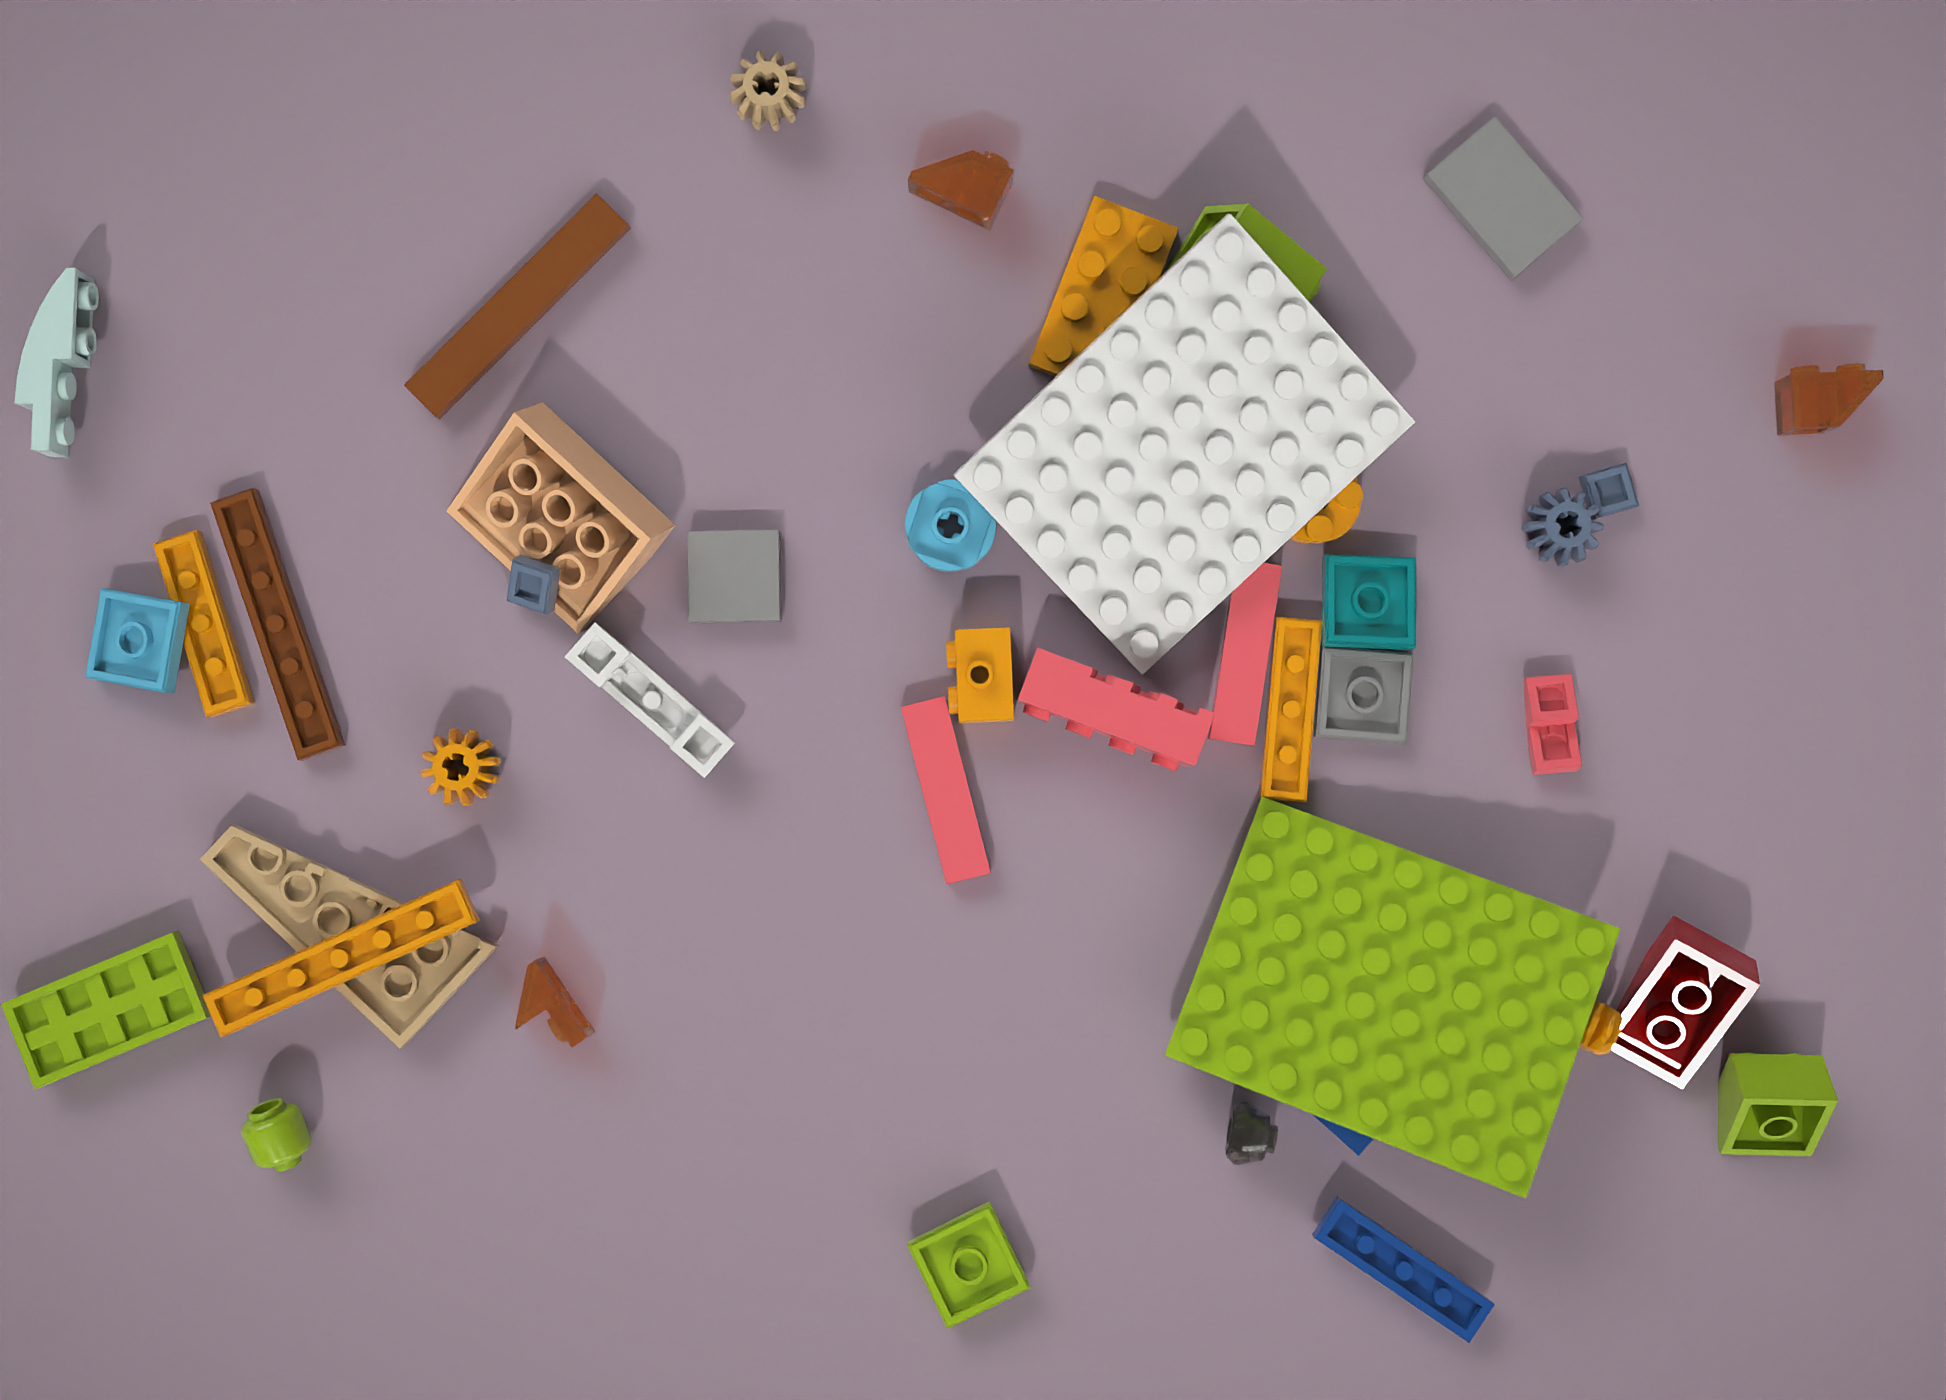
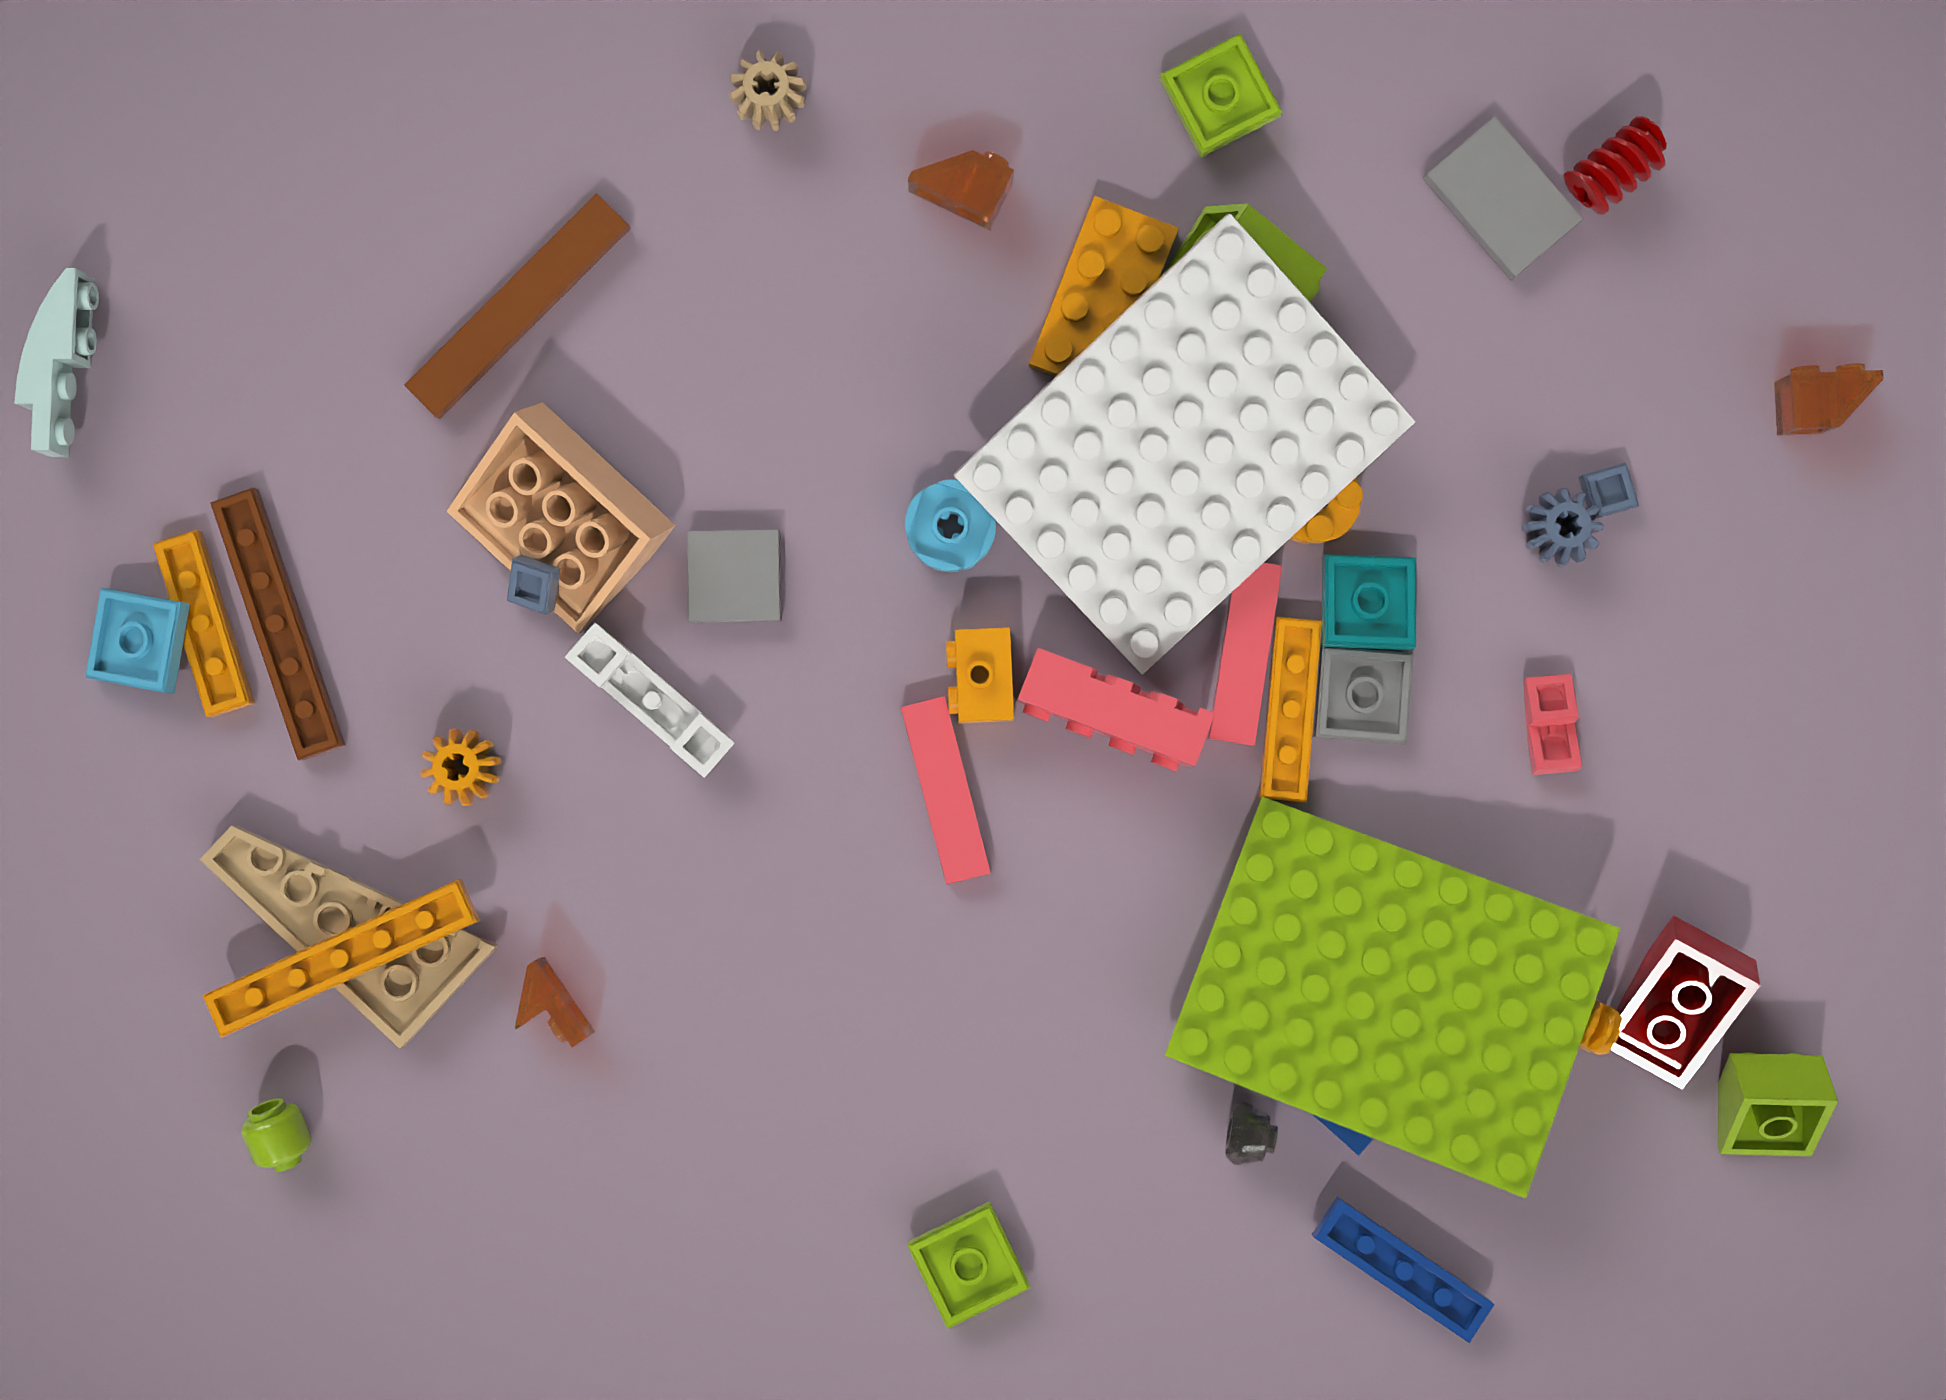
lime plate [1,931,211,1090] -> none
none -> lime plate [1159,33,1283,158]
none -> red piece [1563,116,1667,215]

